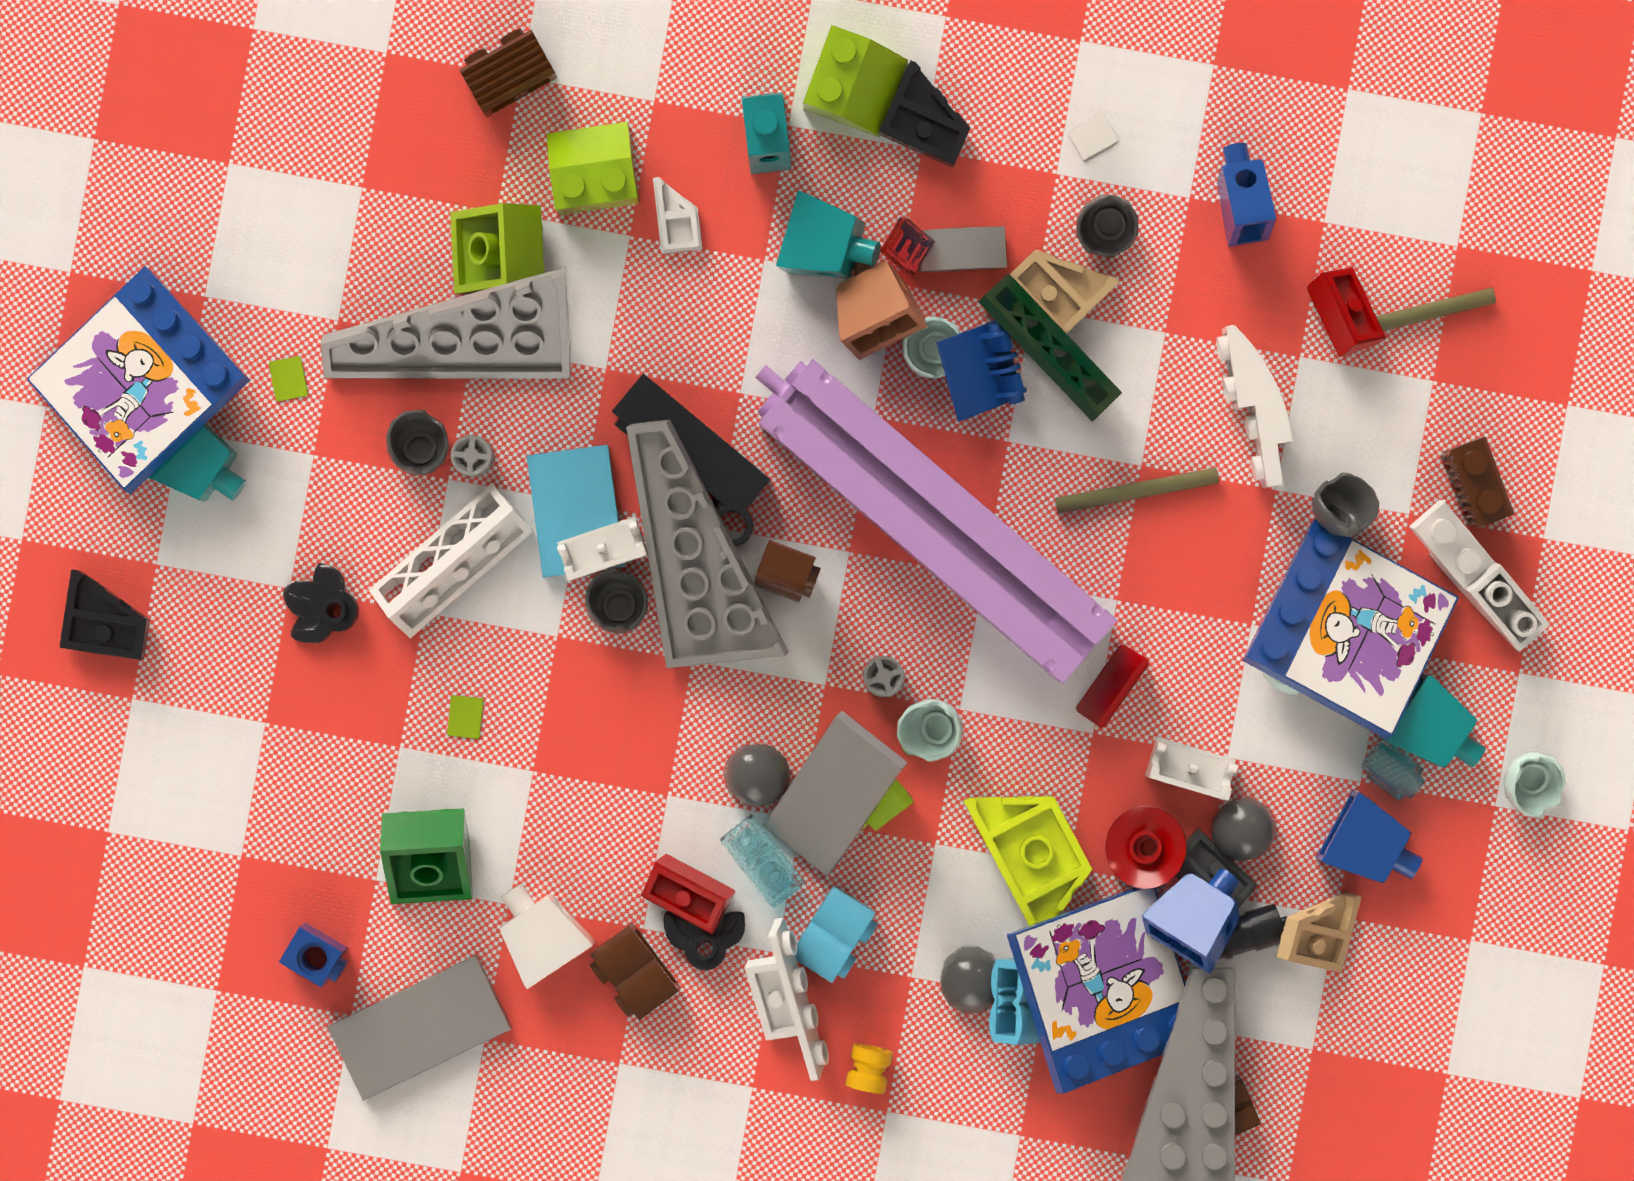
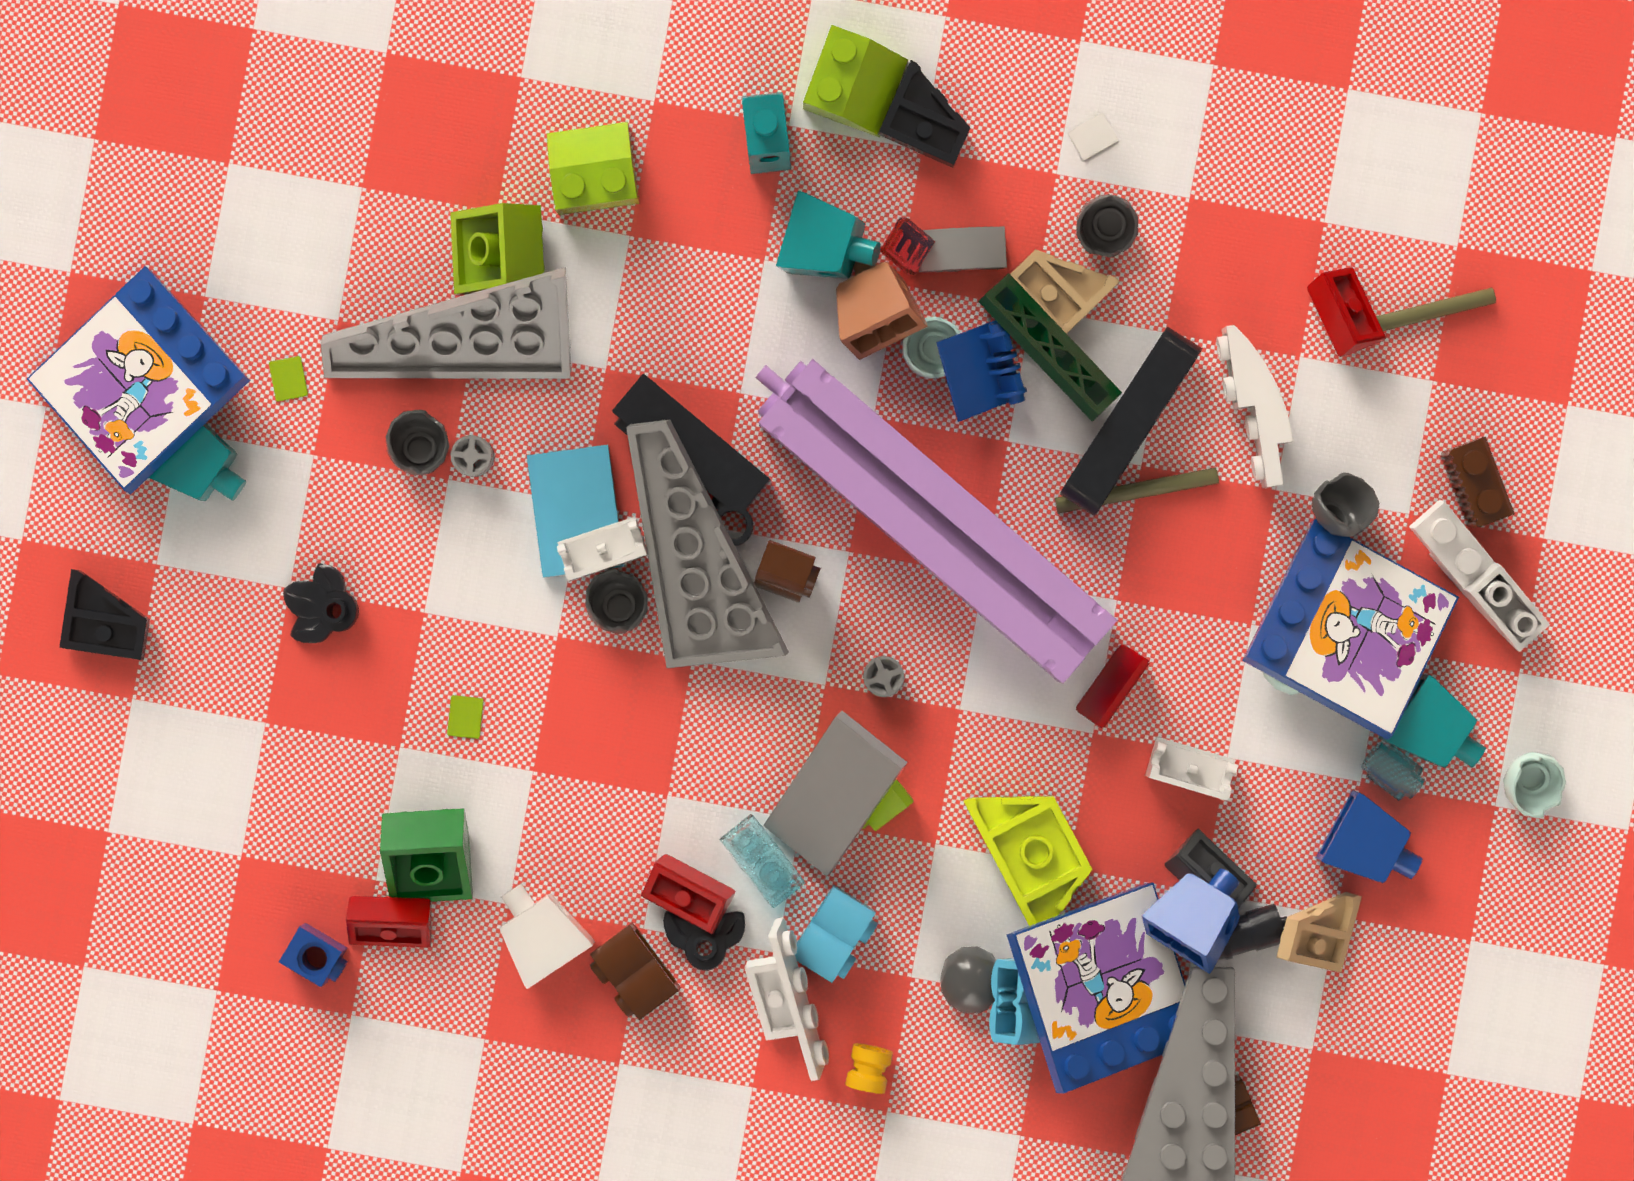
light grey tile [328,954,512,1101] -> none
white fence [369,483,534,639] -> none
reddish brown brick [459,29,558,117] -> none
white tile [653,177,703,255] -> none
dark grey hair [724,744,791,806] -> none
light aqua hair [897,699,963,762] -> none
red dish [1105,806,1187,889] -> none
dark grey hair [1212,797,1276,861] -> none
blue torso [1217,143,1276,247] -> none
none -> red slope [346,896,431,948]
none -> black beam [1060,327,1203,516]

